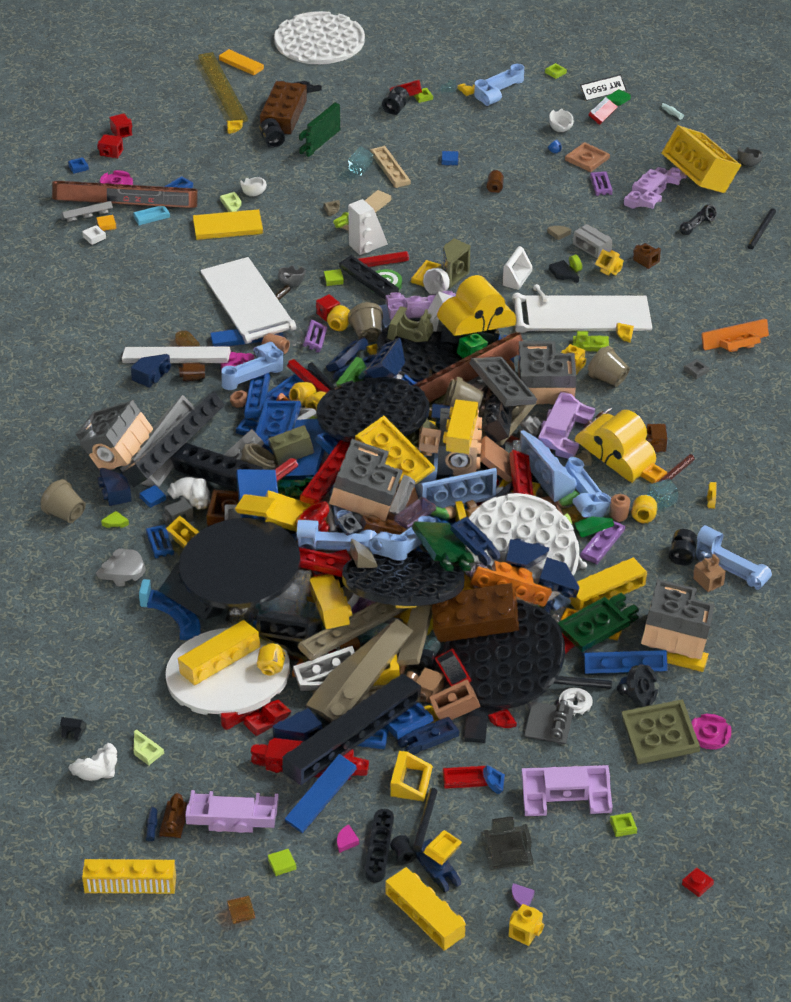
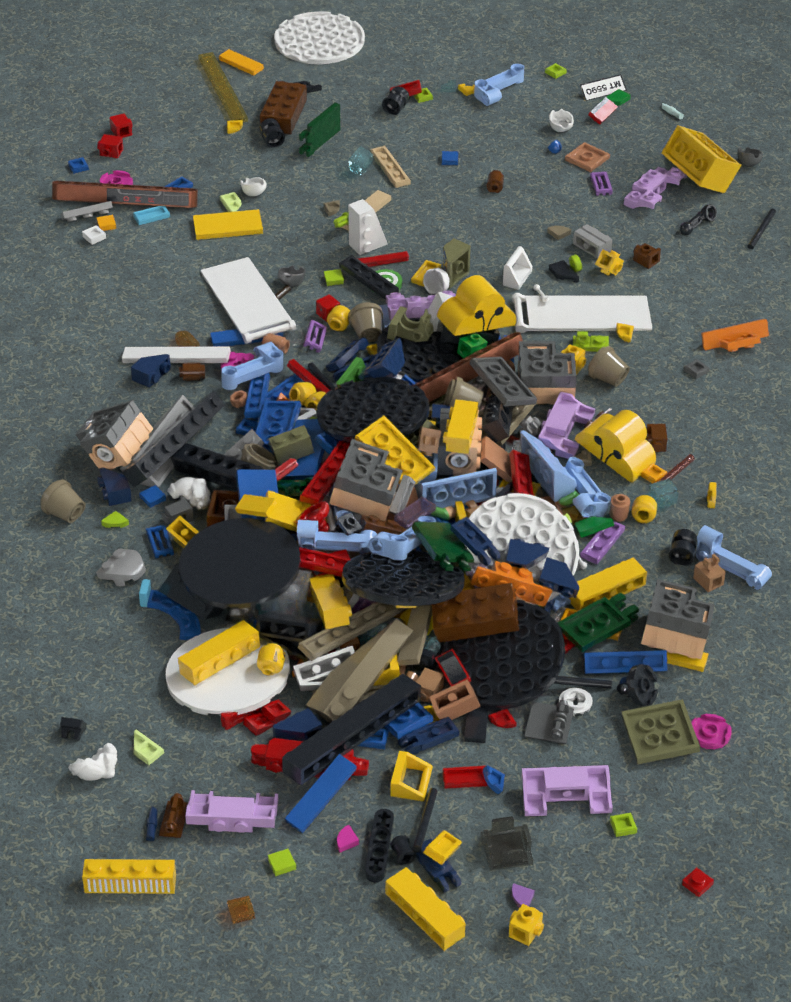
dark tan slope [350,539,377,568] -> none

